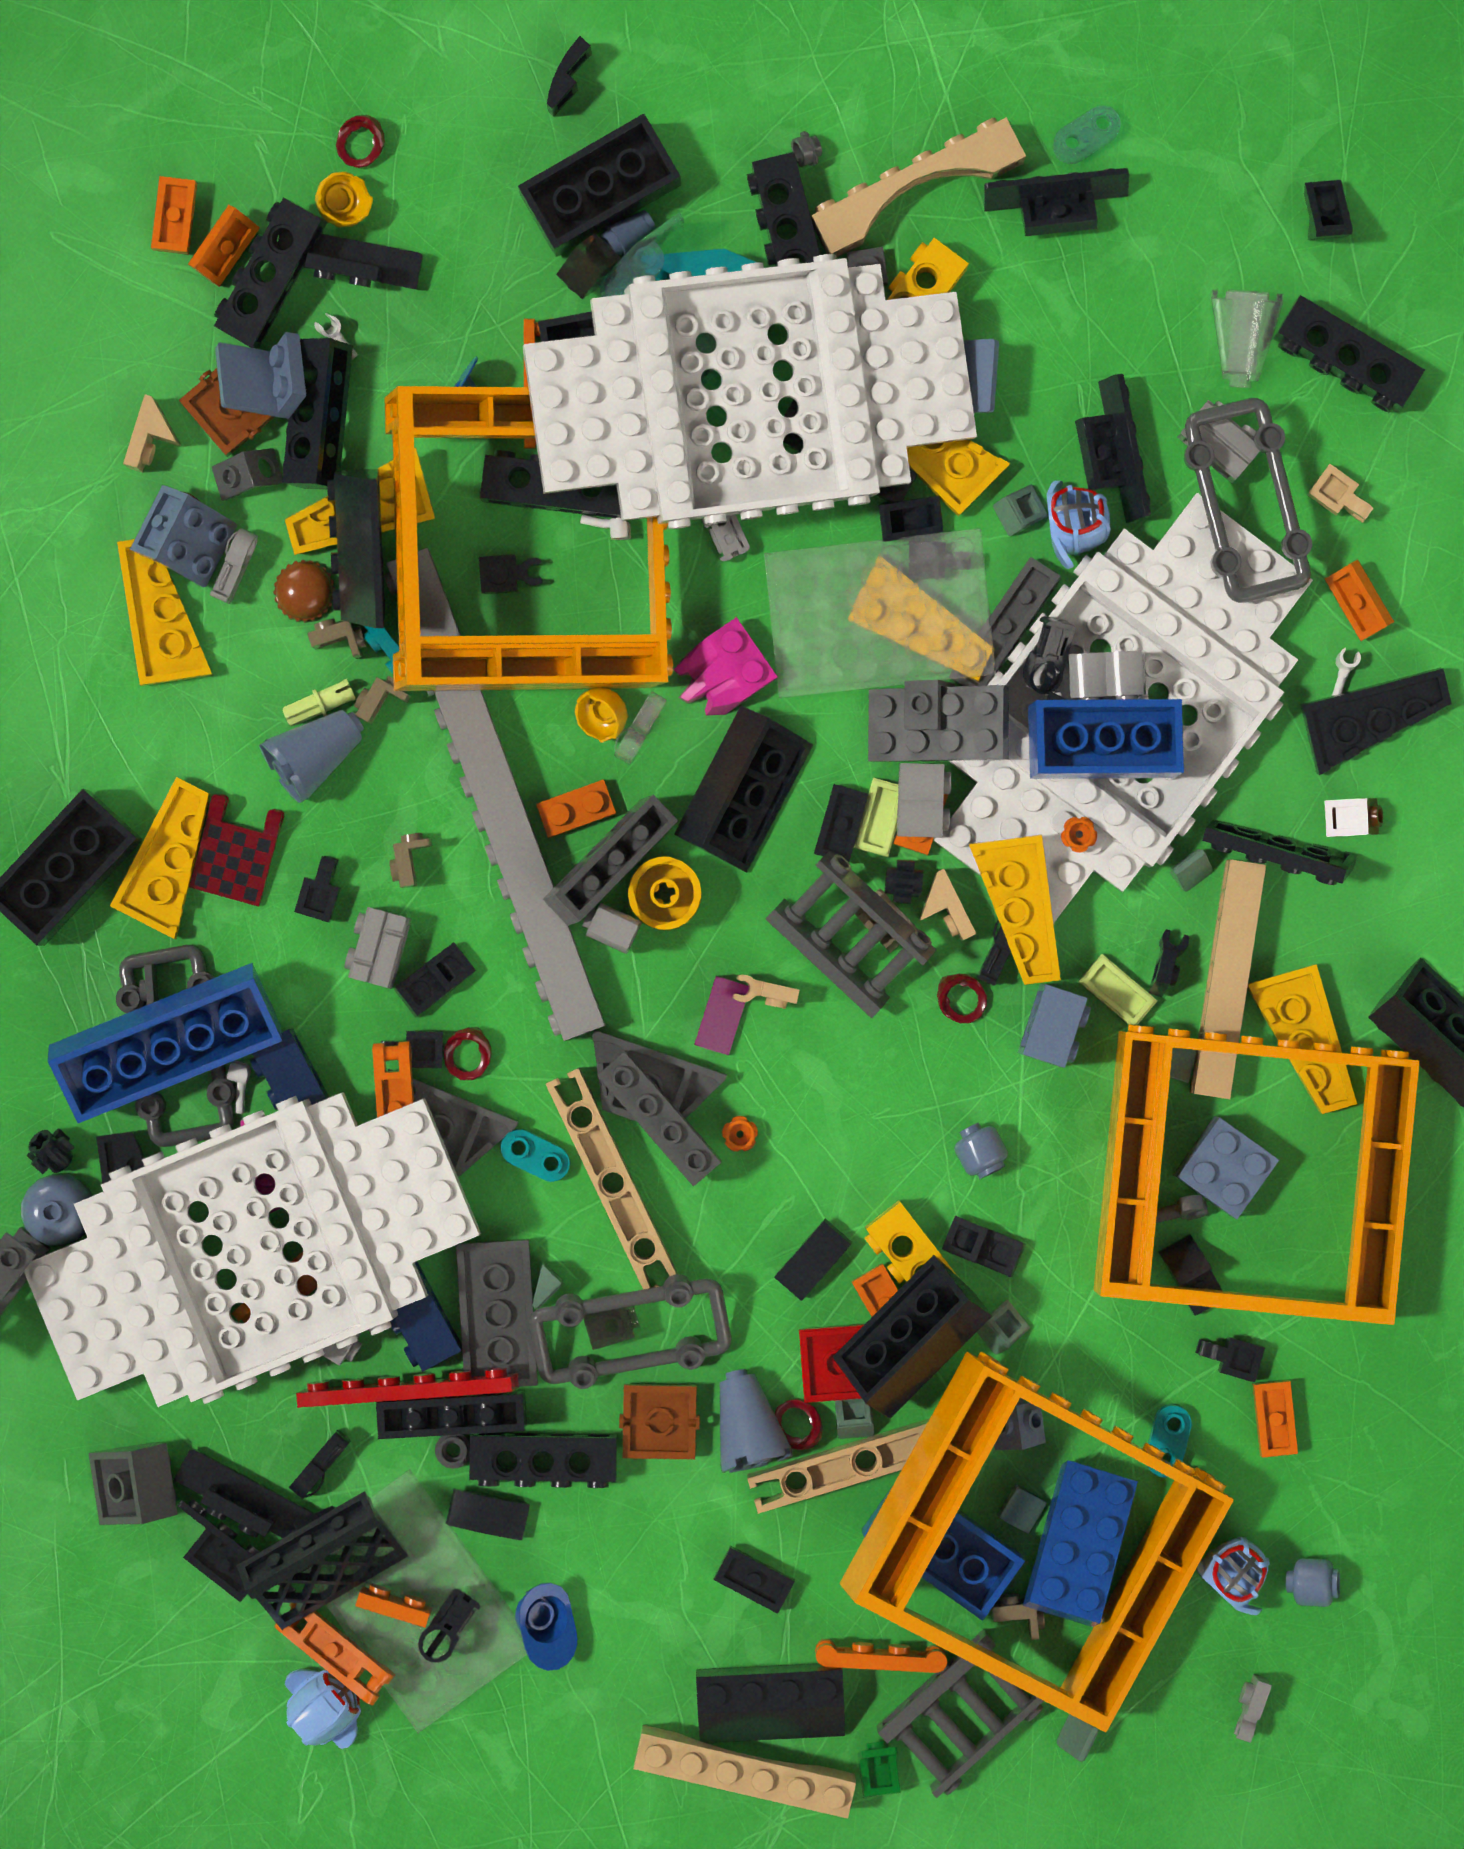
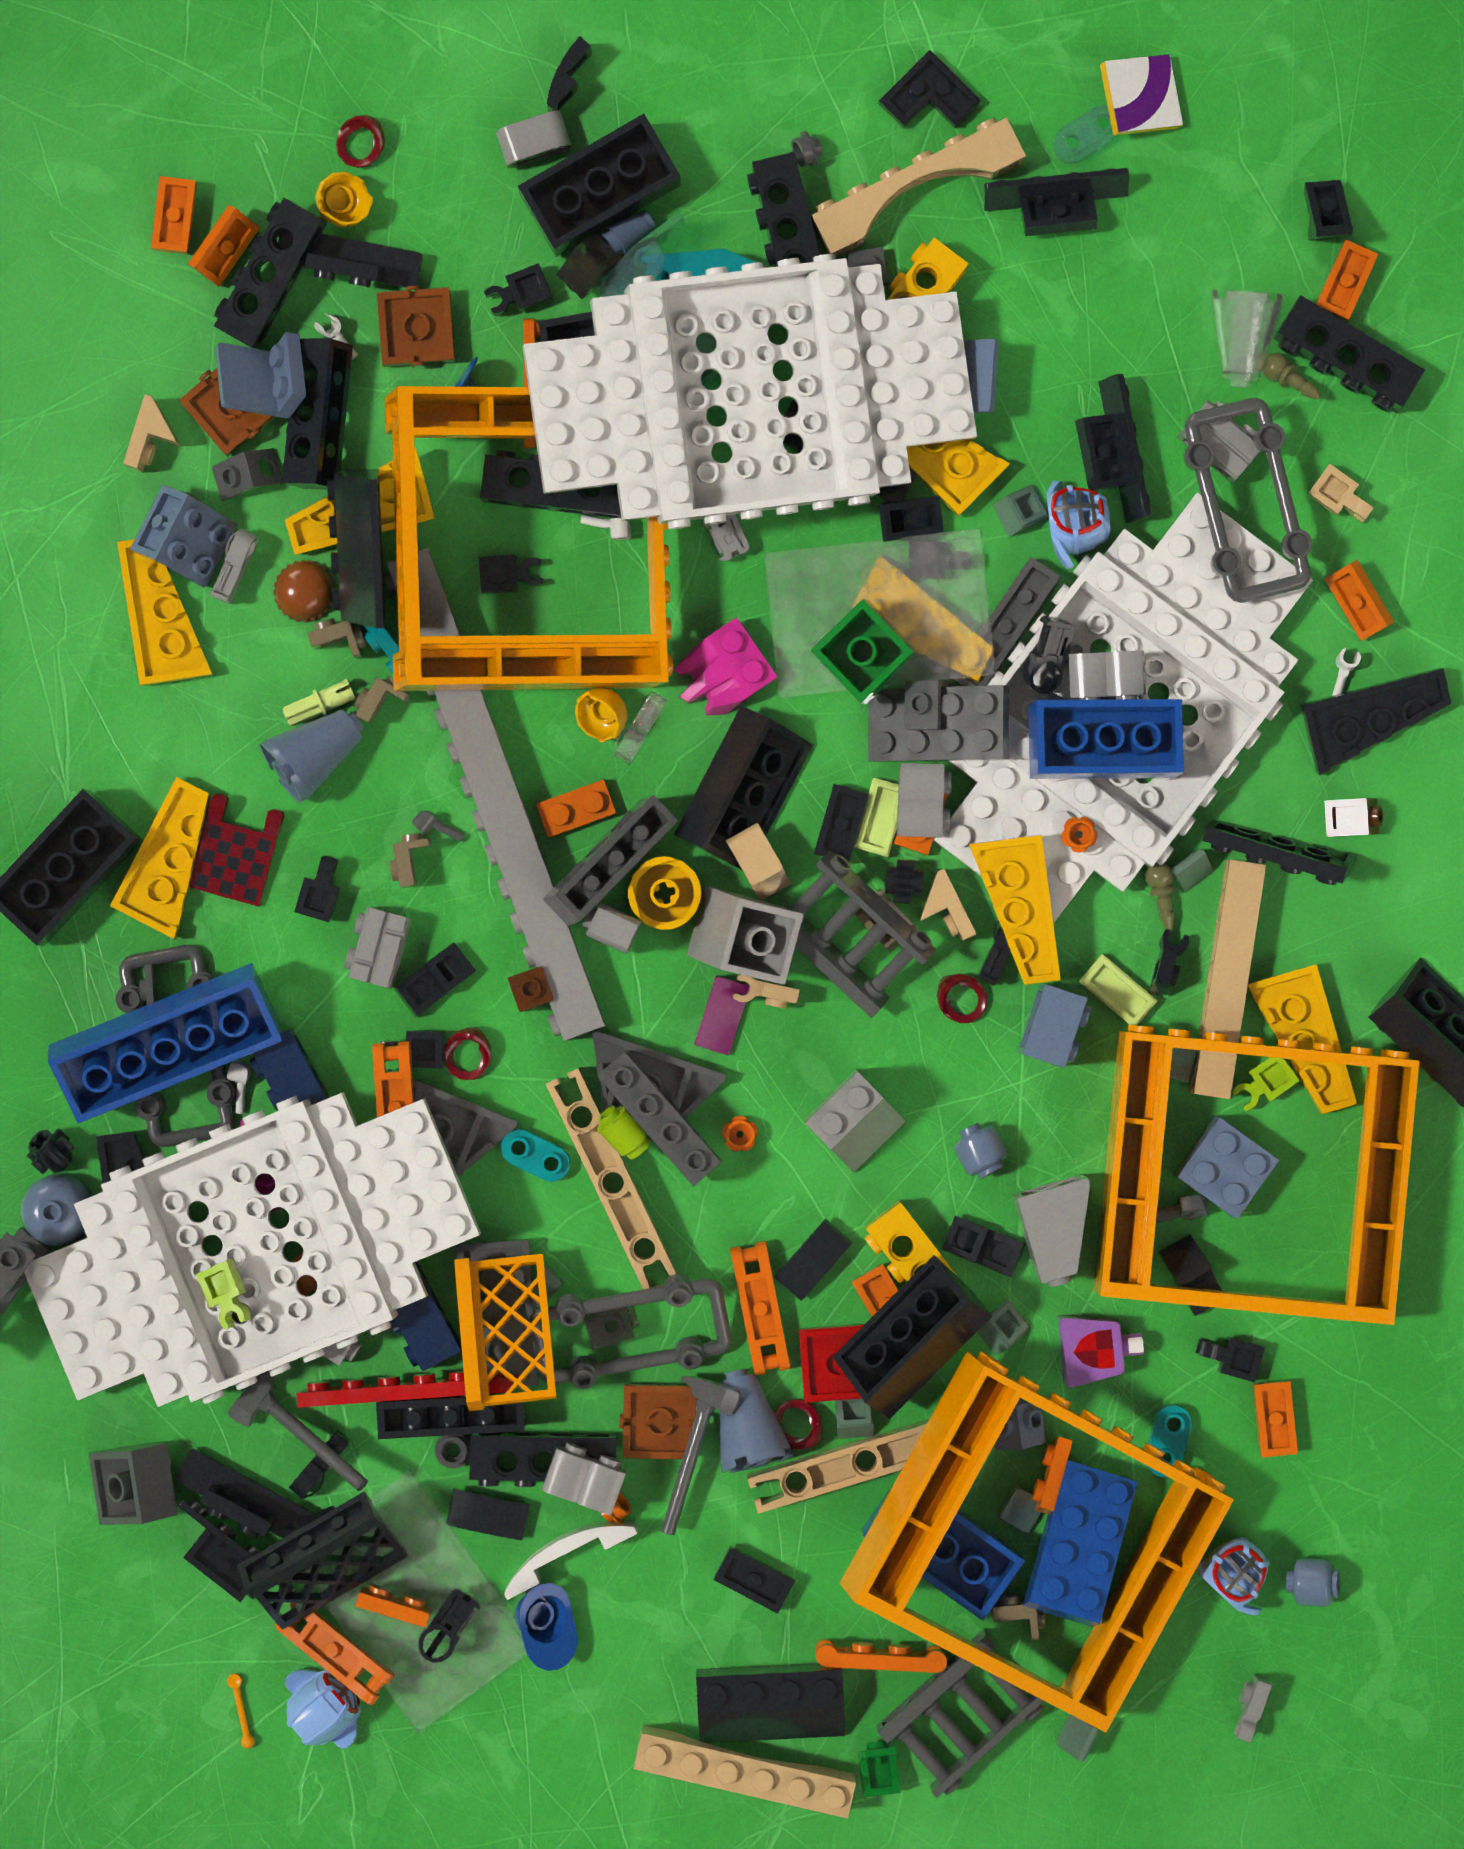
none -> lime plate [196,1259,251,1330]
none -> light orange hinge [227,1673,255,1749]
none -> dark grey piece [228,1371,368,1491]
none -> dark orange plate [377,286,455,368]
none -> dark grey hand [412,811,464,841]
none -> light orange fence [454,1254,557,1411]
none -> black plate [484,263,553,316]
none -> light grey beam [496,111,572,169]
none -> white slope [504,1521,638,1600]
none -> reddish brown bracket [507,967,553,1012]
none -> light grey brick [542,1442,626,1515]
none -> lime brick [597,1105,651,1160]
none -> orange plate [600,1492,632,1524]
none -> dark grey piece [661,1376,741,1535]
none -> light grey slope [687,885,804,985]
none -> tan slope [726,823,791,901]
none -> orange plate [730,1241,791,1376]
none -> light grey slope [804,1070,906,1172]
none -> green brick [810,599,919,704]
none -> black tile [878,50,981,128]
none -> light grey slope [1012,1174,1090,1287]
none -> orange plate [1032,1437,1073,1514]
none -> medium lavender torso [1058,1315,1144,1388]
none -> tile [1100,54,1183,136]
none -> olive bar [1145,862,1175,930]
none -> lime plate [1232,1057,1301,1111]
none -> olive bar [1261,353,1321,399]
none -> orange plate [1316,239,1378,322]

